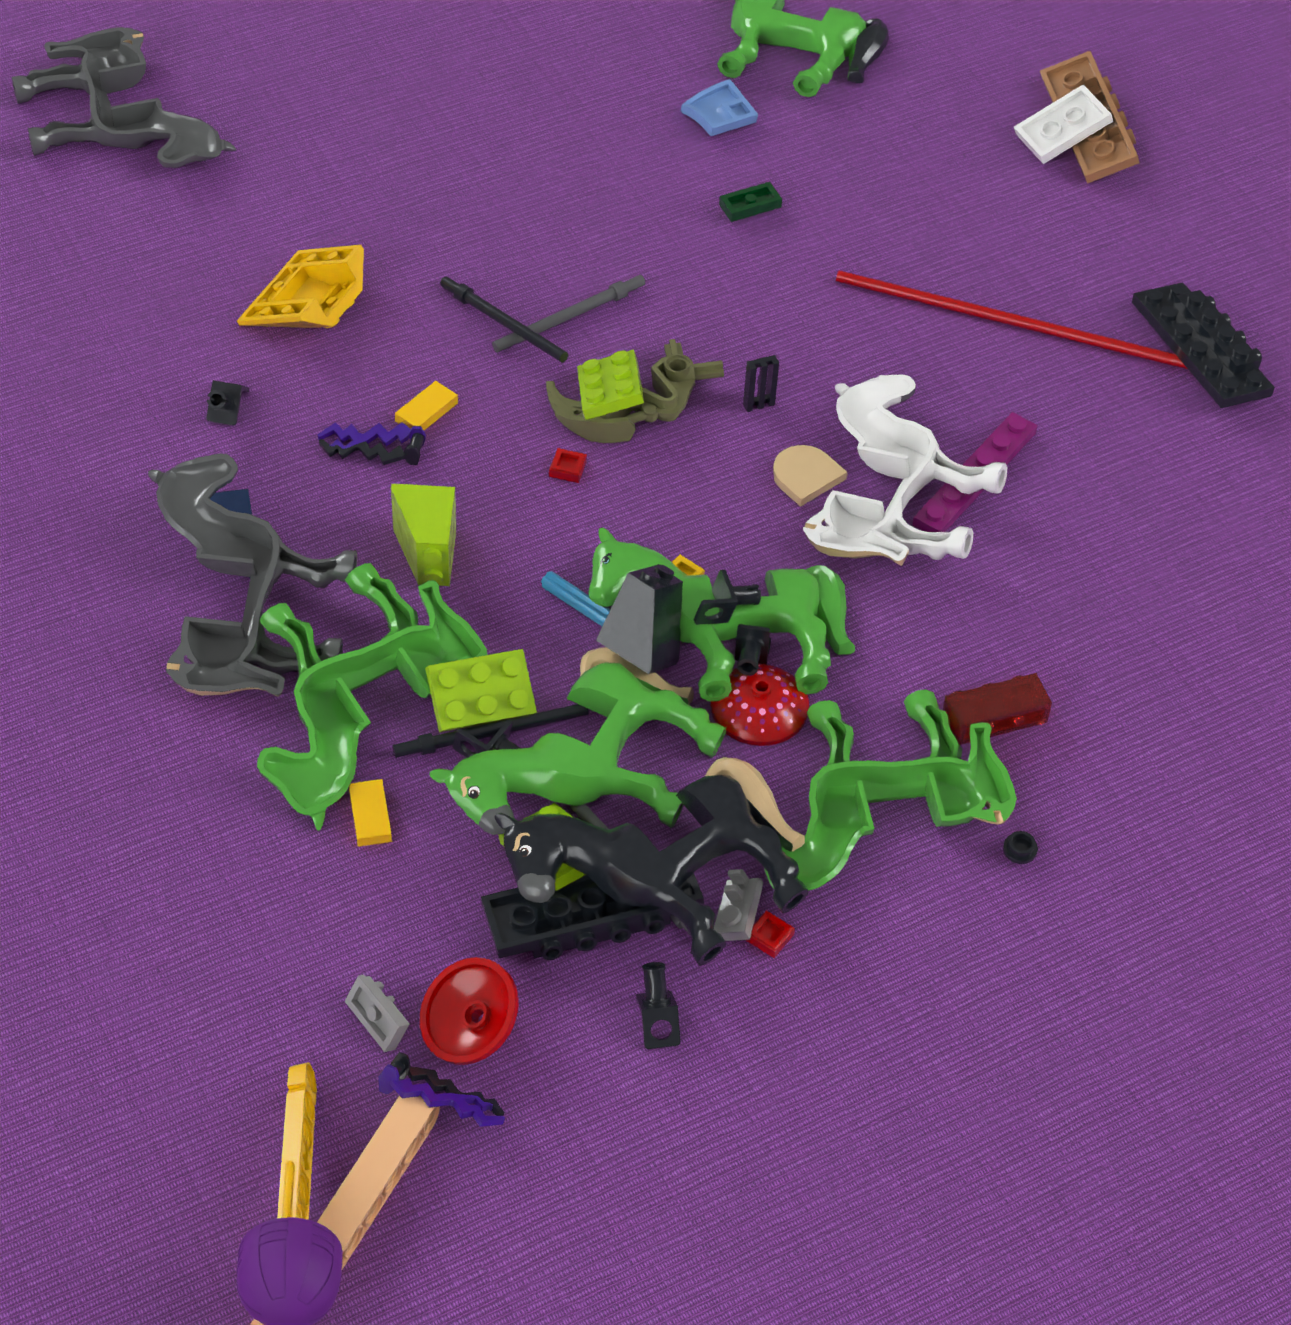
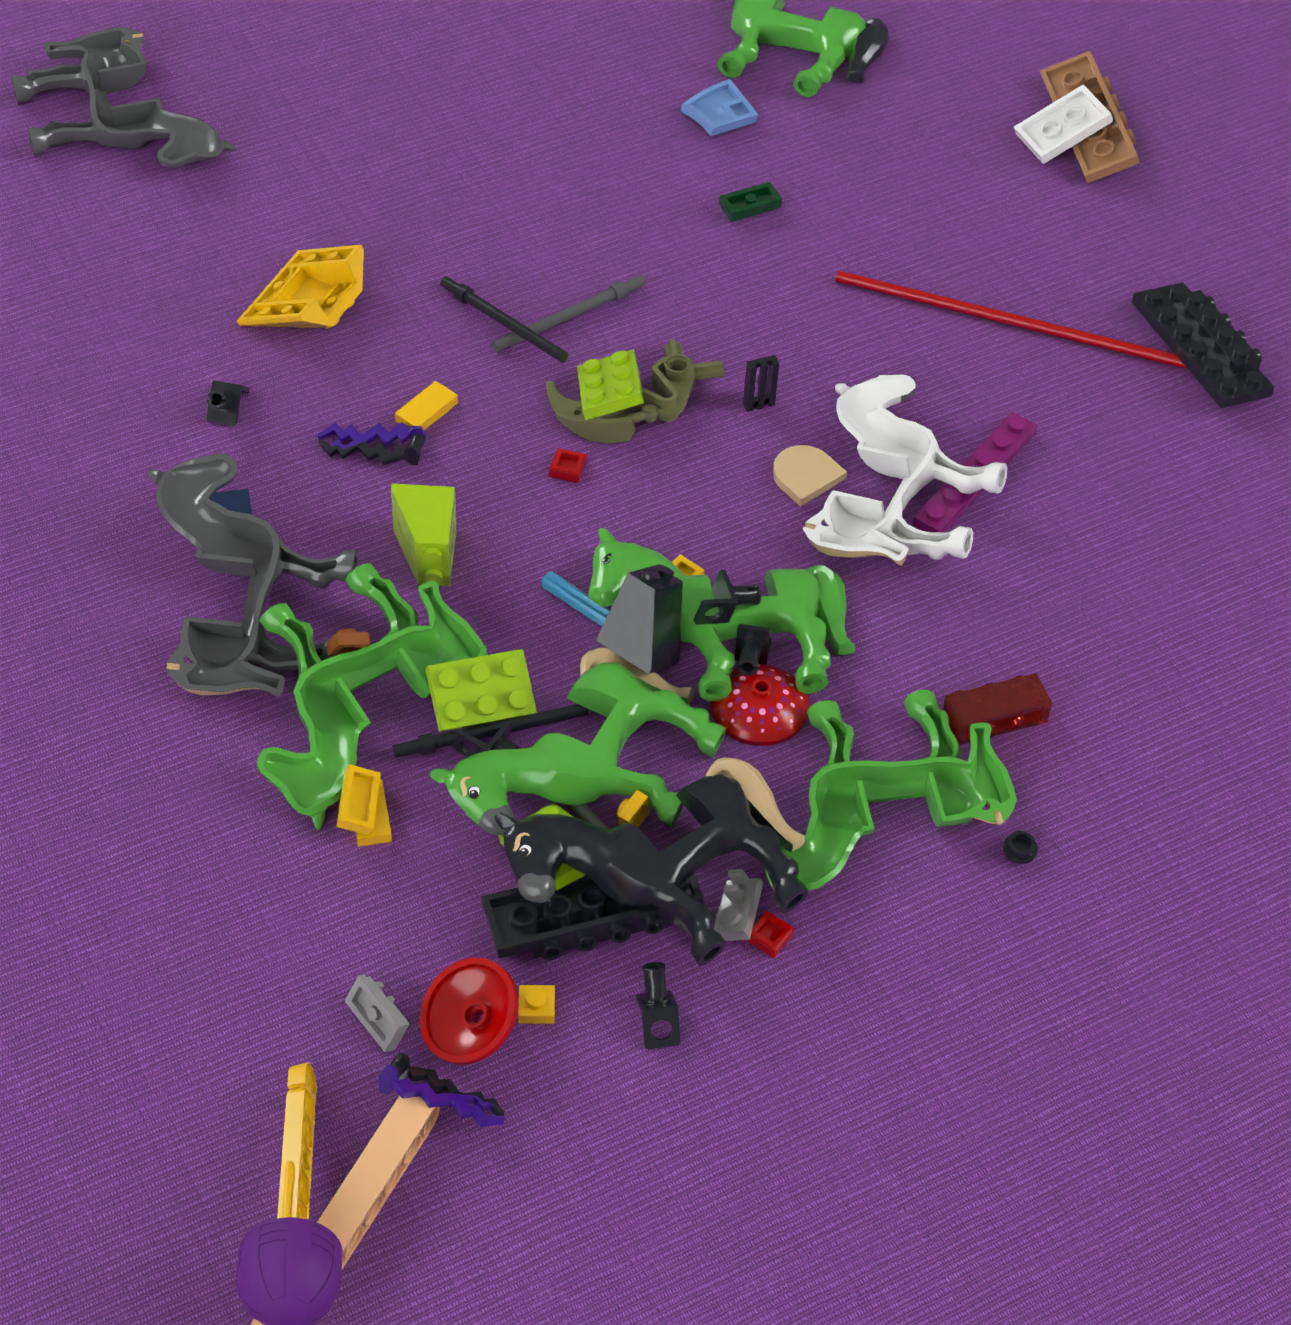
none -> dark orange plate [327,628,370,656]
none -> yellow tile [336,764,381,836]
none -> yellow plate [518,985,555,1024]
none -> yellow plate [617,790,650,828]

